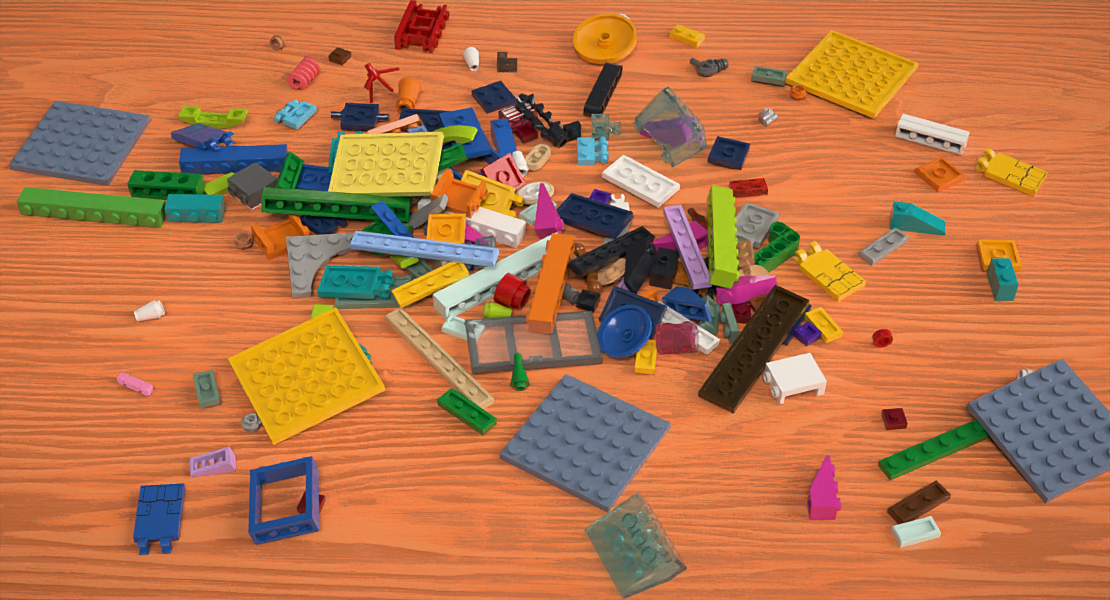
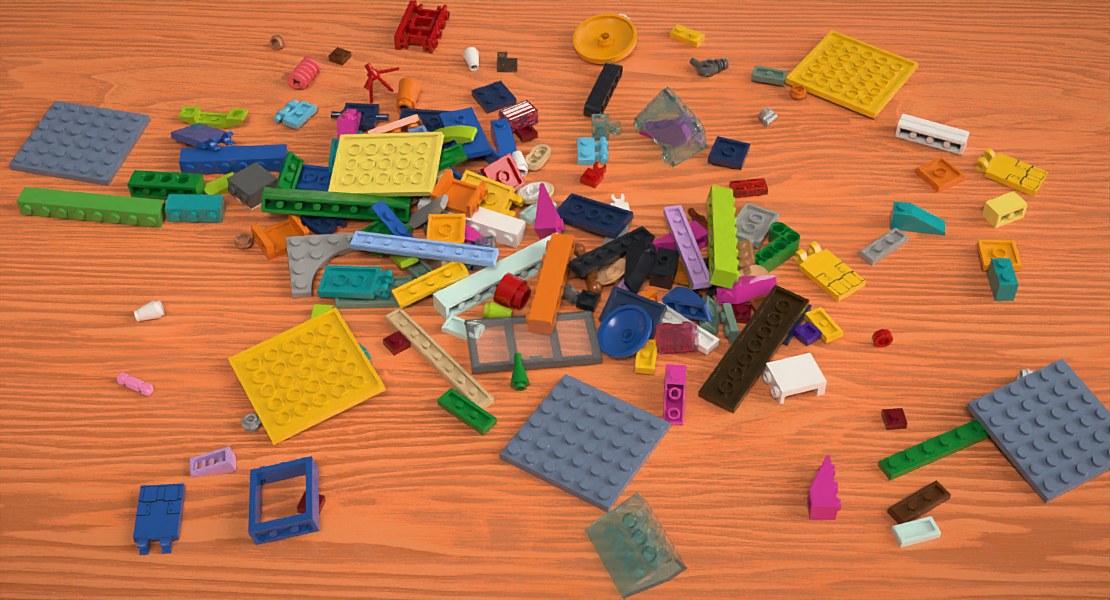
sand green plate [193,370,220,409] -> none
black sword [514,93,568,148] -> none
black plate [563,121,581,142] -> none
dark purple plate [589,189,611,204] -> none
white plate [602,155,680,208] -> none
none -> dark pink slope [337,109,361,140]
none -> dark red plate [383,331,410,356]
none -> red plate [580,162,606,189]
none -> dark pink slope [663,364,686,425]
none -> light yellow brick [982,191,1028,228]

